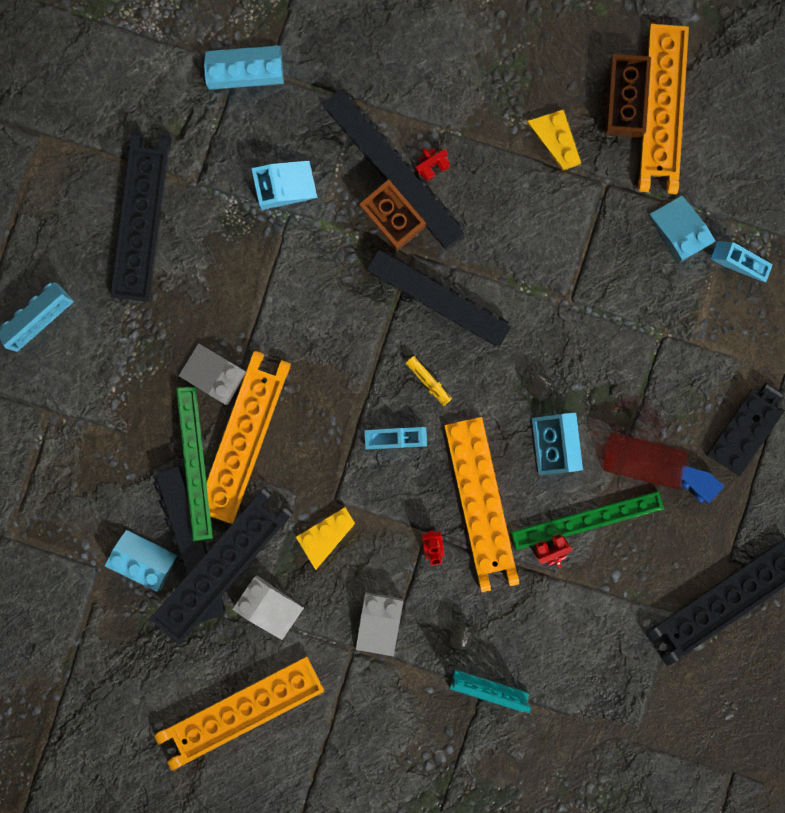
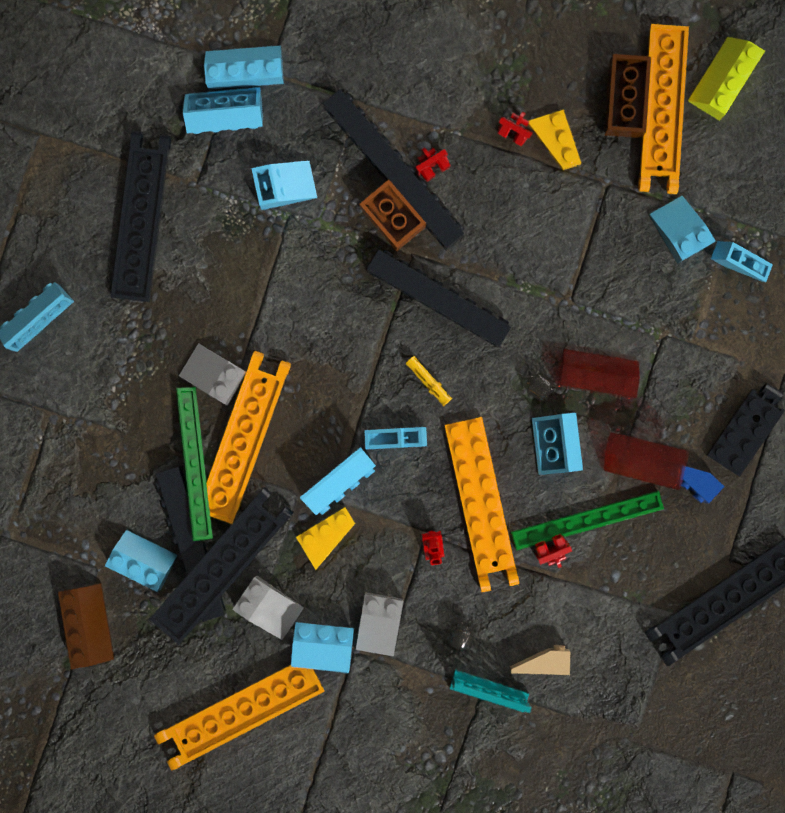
none -> reddish brown slope [58,583,114,669]
none -> medium azure slope [183,87,263,134]
none -> medium azure slope [291,622,354,673]
none -> medium azure slope [300,448,376,515]
none -> red hips [497,111,533,146]
none -> tan slope [510,645,570,675]
none -> clear red slope [557,349,640,399]
none -> neon yellow slope [688,37,765,121]

